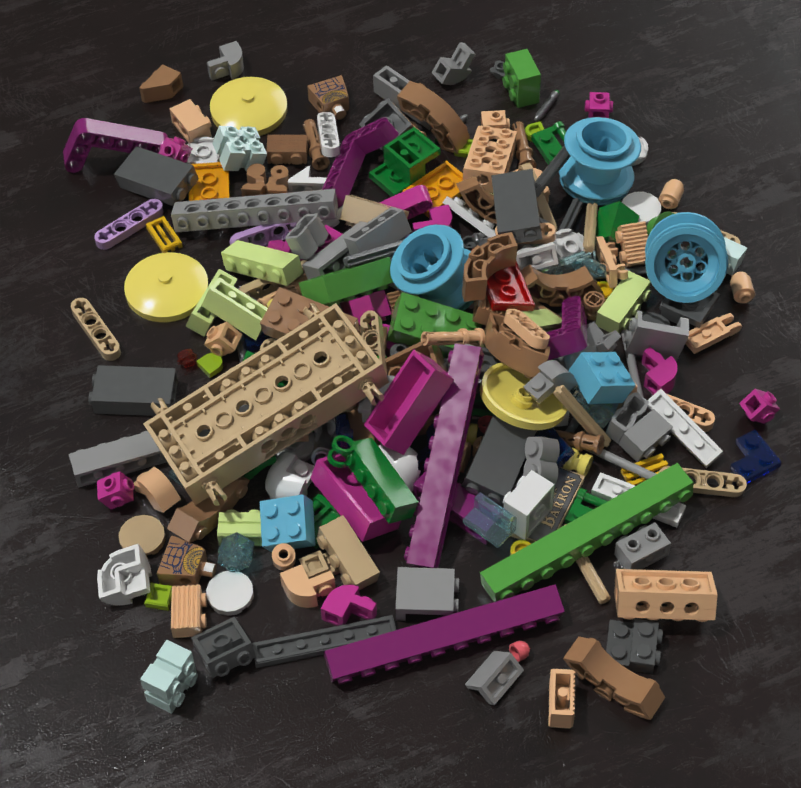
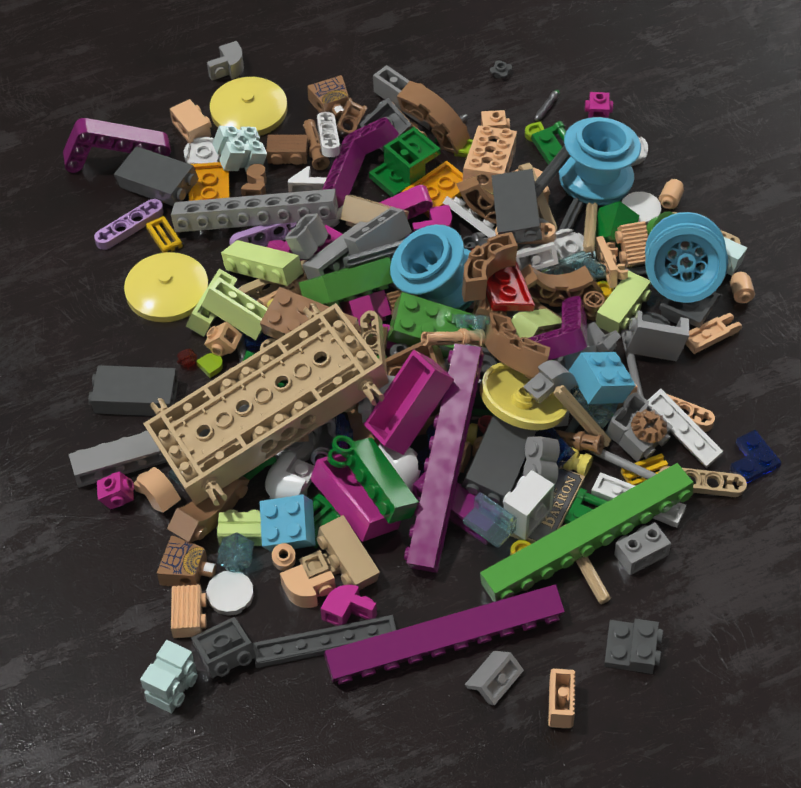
tan beam [71,298,121,361] -> none
white brick [97,544,152,605] -> none
tan tile [119,515,166,556] -> none
medium nougat slope [140,64,183,103] -> none
lime tile [145,583,172,611] -> none
dark pink brick [158,136,193,163] -> none
medium nougat leg [265,165,289,194] -> none
light grey panel [396,567,459,621] -> none
light grey brick [432,42,476,85] -> none
bright green brick [502,49,541,108] -> none
light nougat beam [503,309,550,349] -> none
coral hinge [509,641,530,662] -> none
medium nougat pin [512,121,536,168] -> none
medium nougat brick [563,636,665,720] -> none
light nougat brick [614,569,718,622] -> none
dark pink brick [642,347,678,395] -> none
dark pink brick [739,389,780,424] -> none
none -> medium nougat piece [336,98,367,138]
none -> clear light blue plate [452,314,490,329]
none -> medium nougat gear [631,409,667,443]

